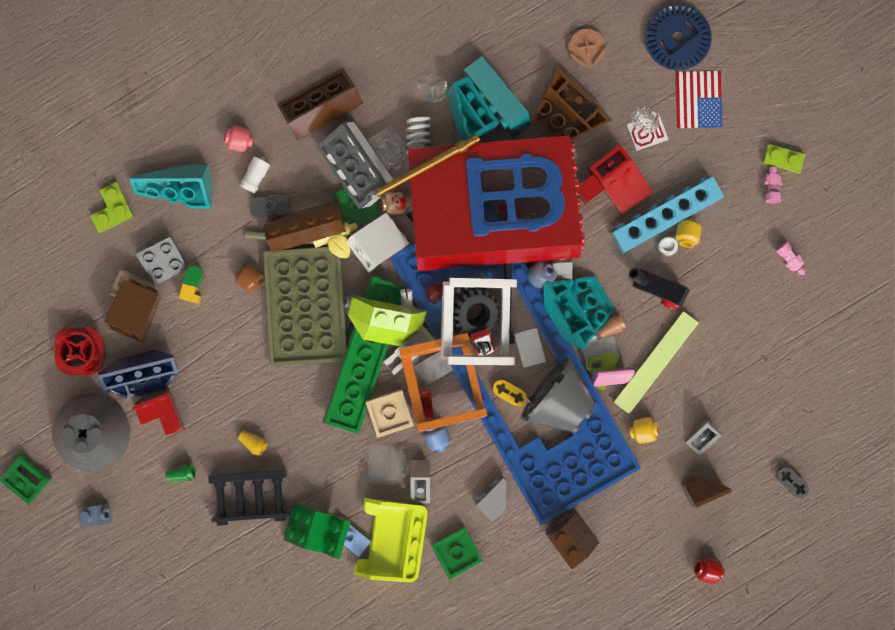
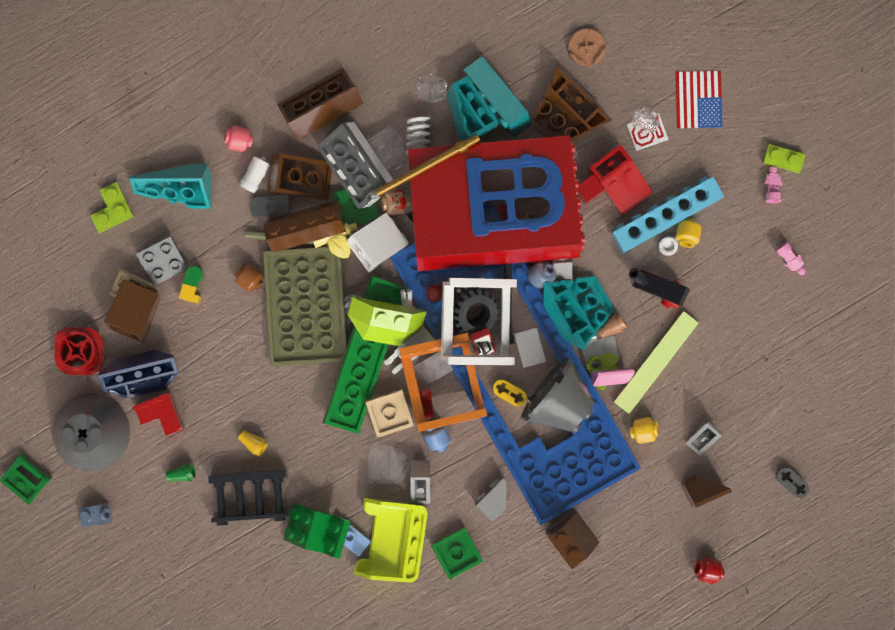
dark blue piece [645,4,712,71] -> none
none -> reddish brown slope [267,153,332,200]

